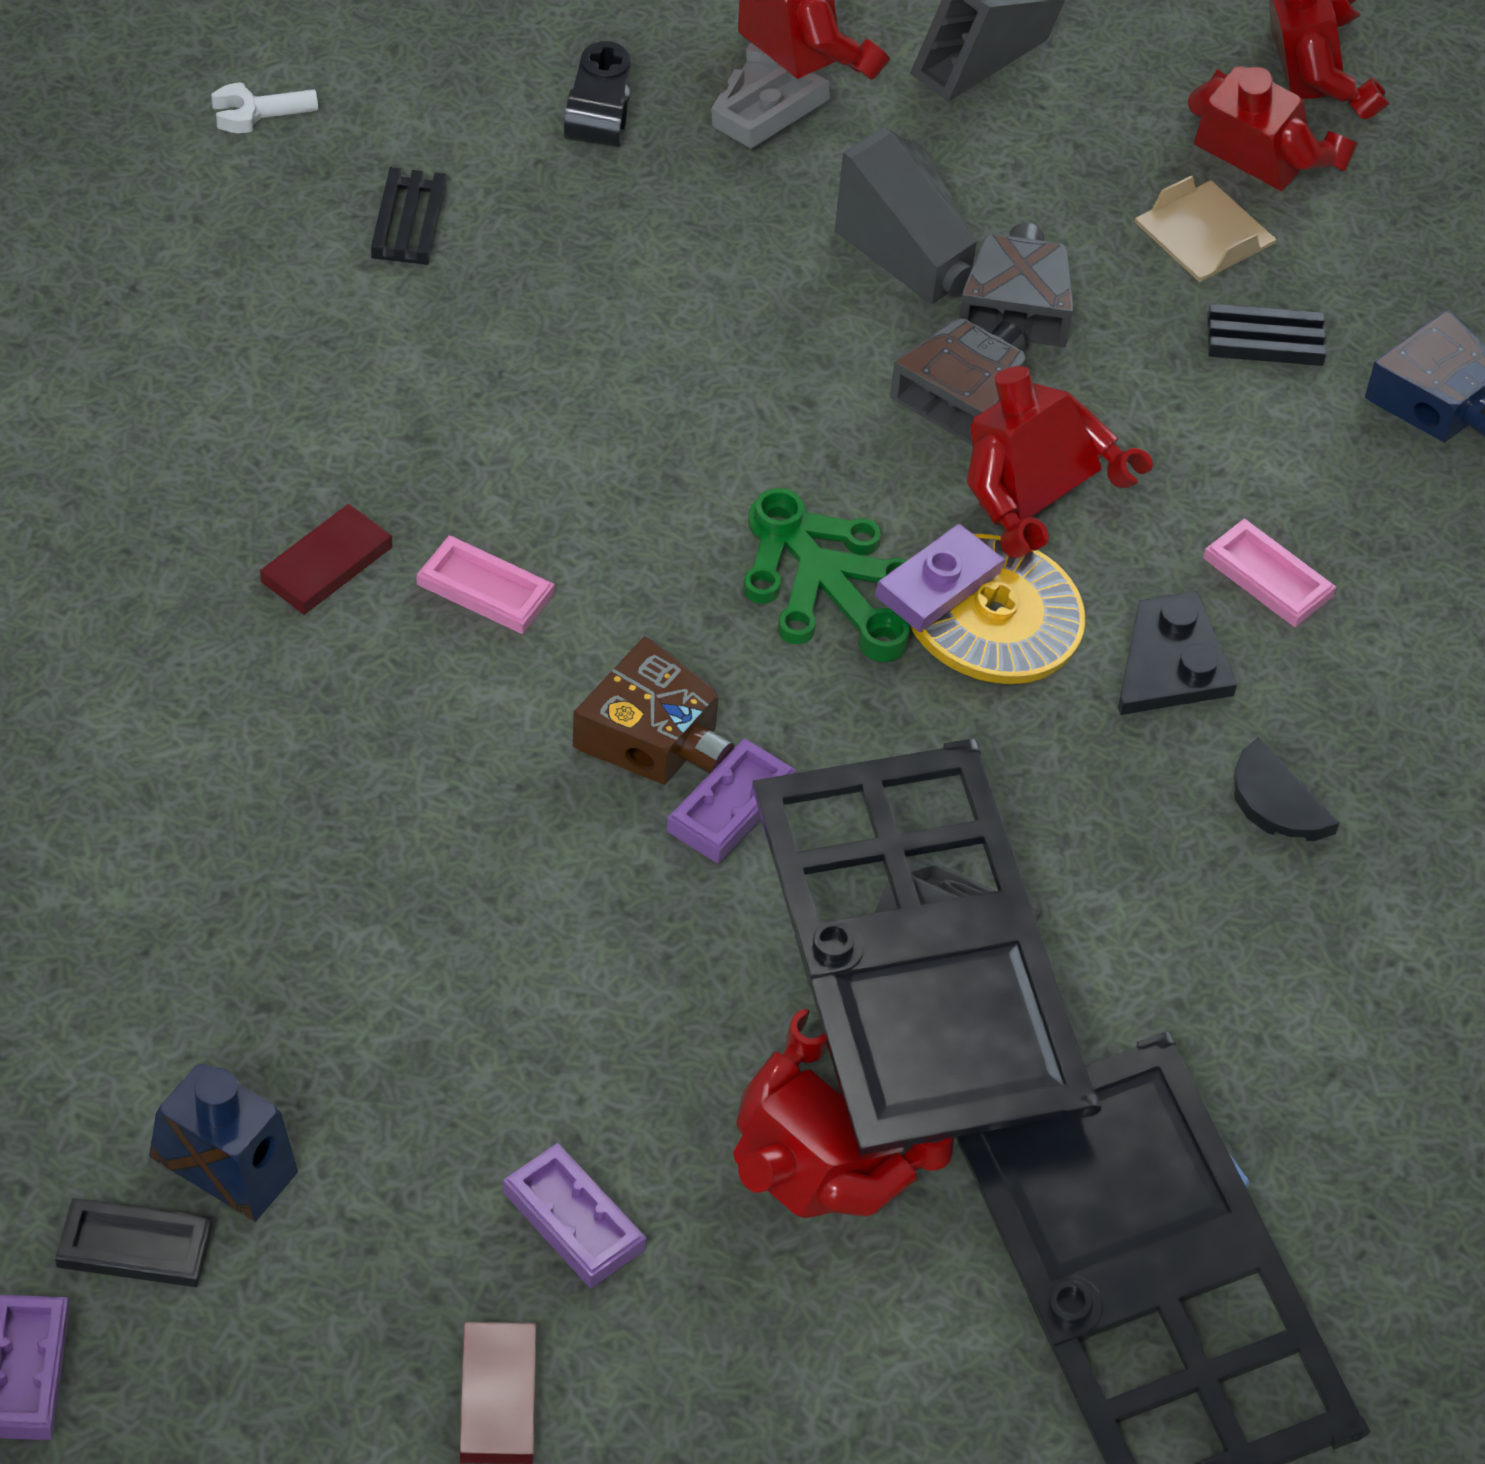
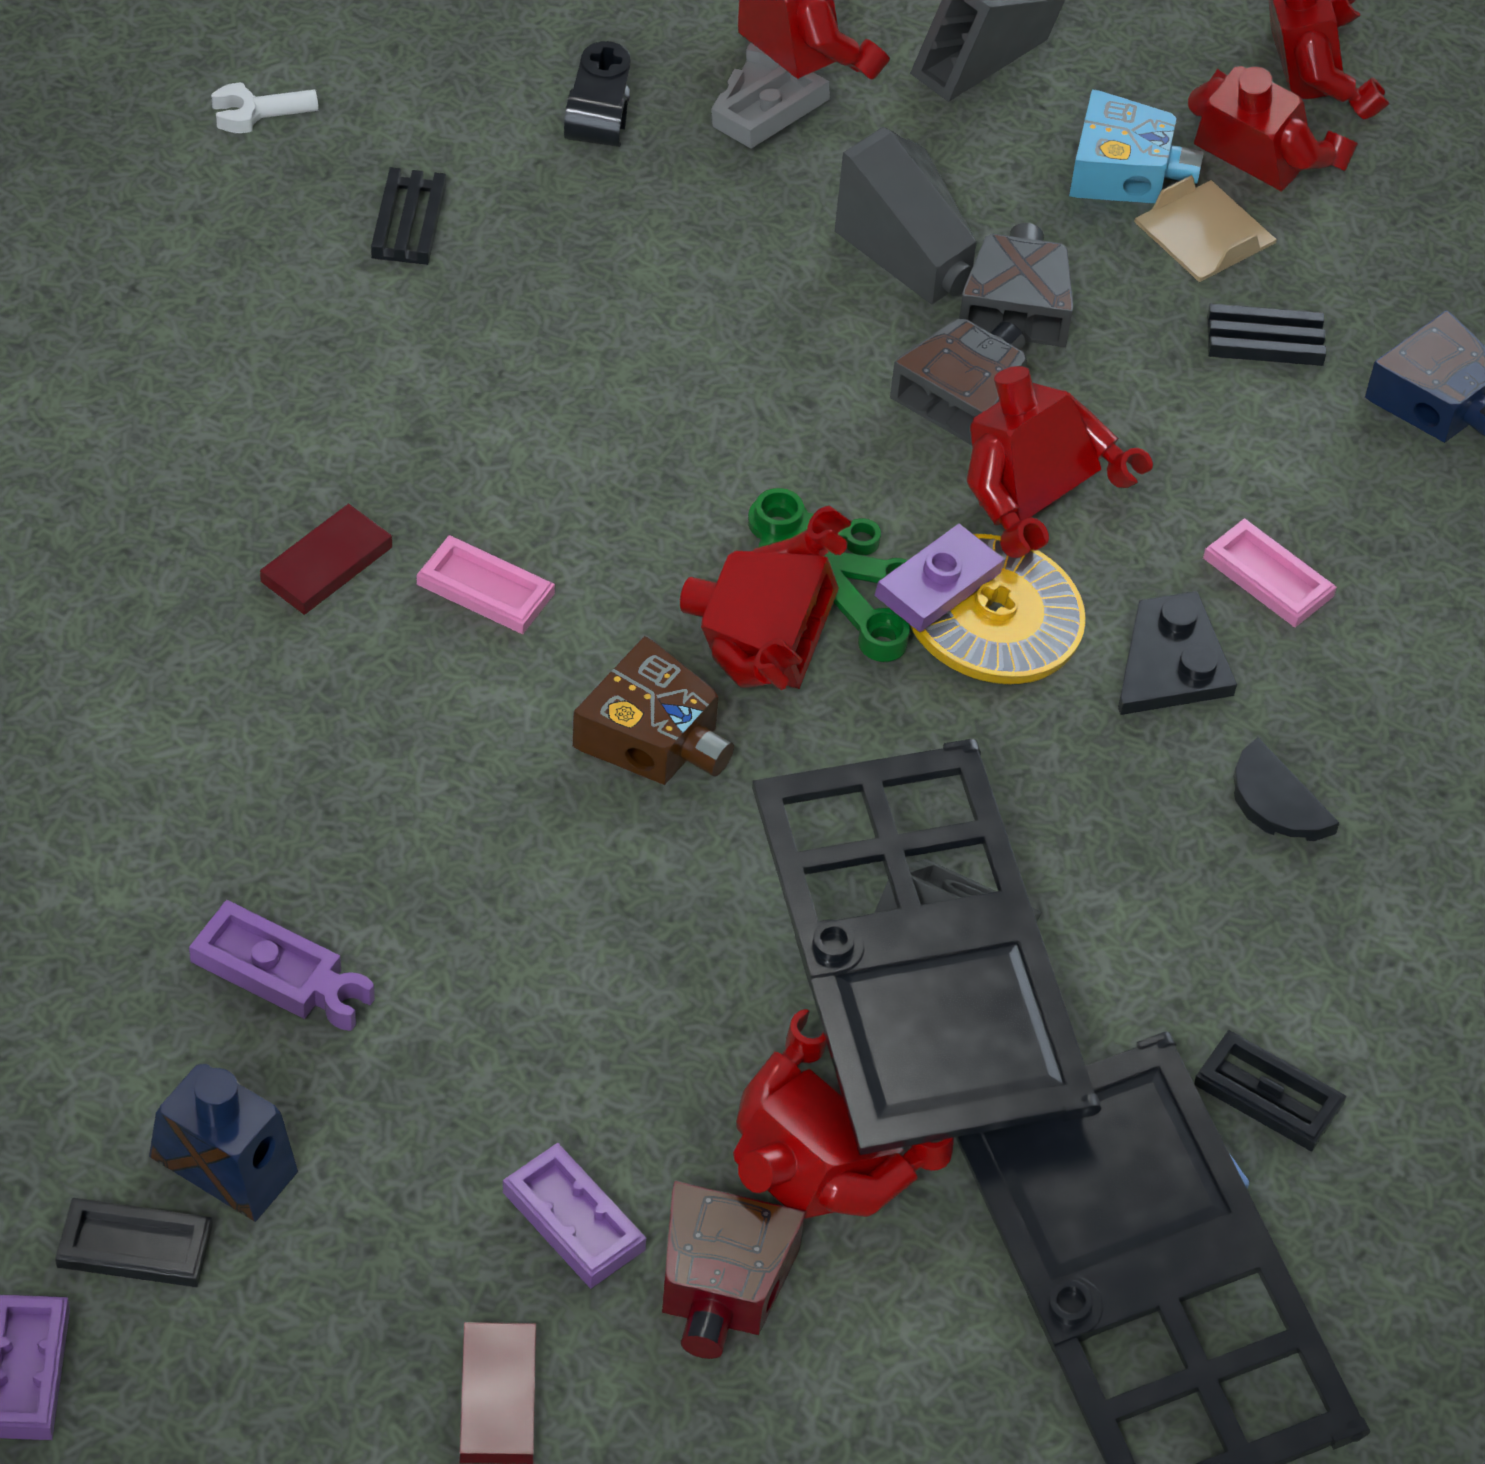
medium lavender plate [666,738,796,864] -> none
none -> medium lavender plate [189,899,375,1031]
none -> torso [662,1181,806,1359]
none -> red torso [680,506,852,690]
none -> medium azure torso [1069,89,1204,203]
none -> black tile [1194,1030,1346,1152]

